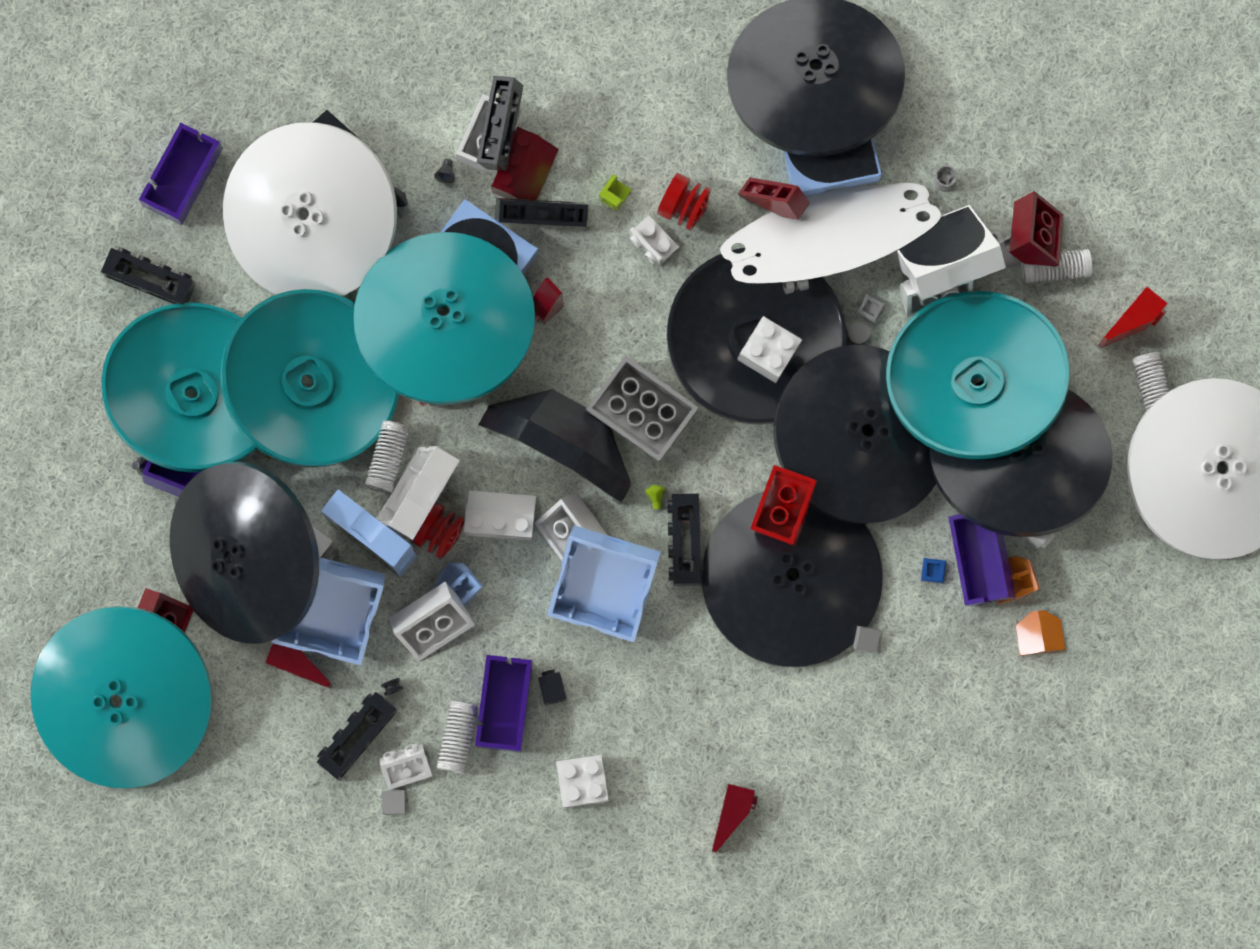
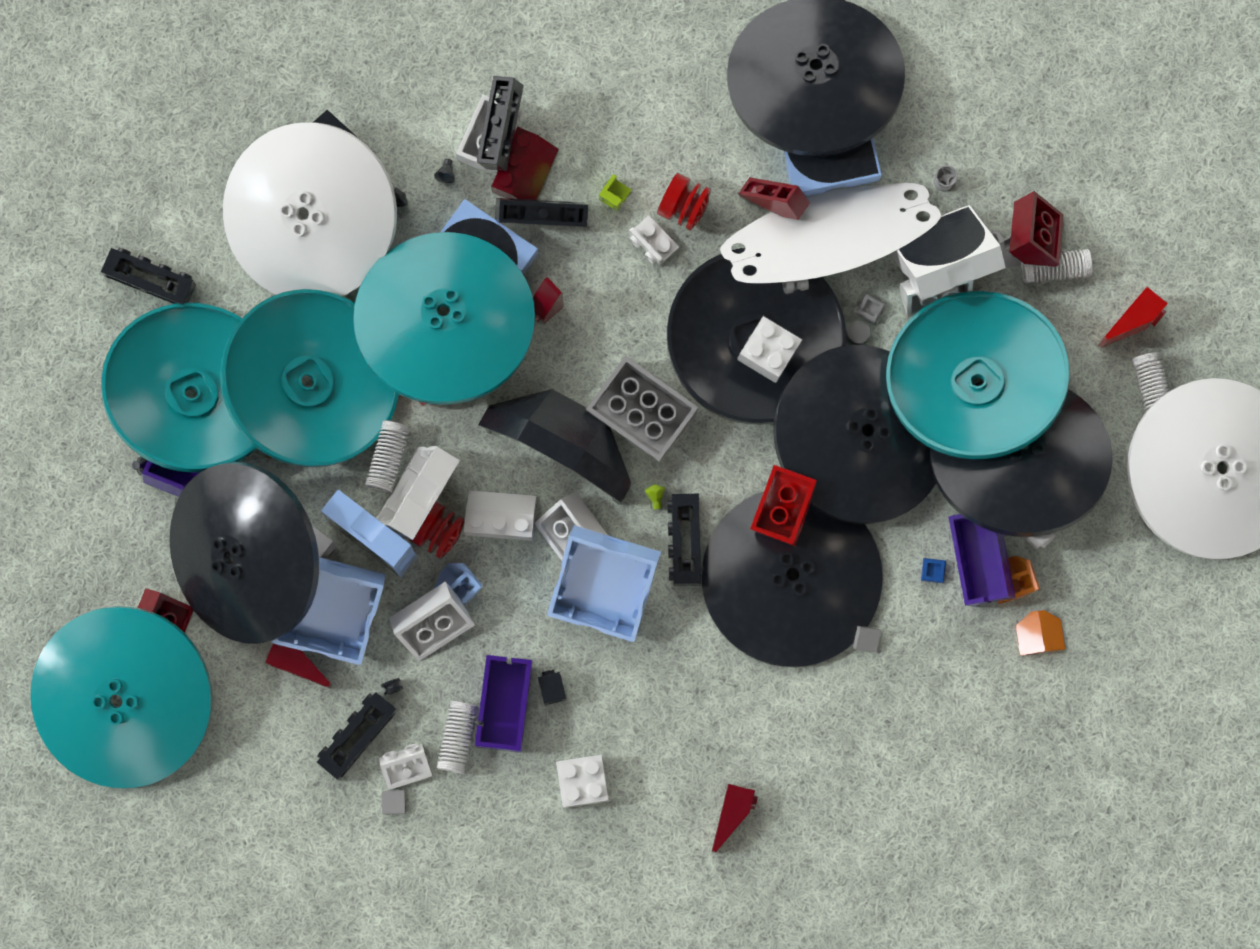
dark purple piece [138,122,223,226] -> none

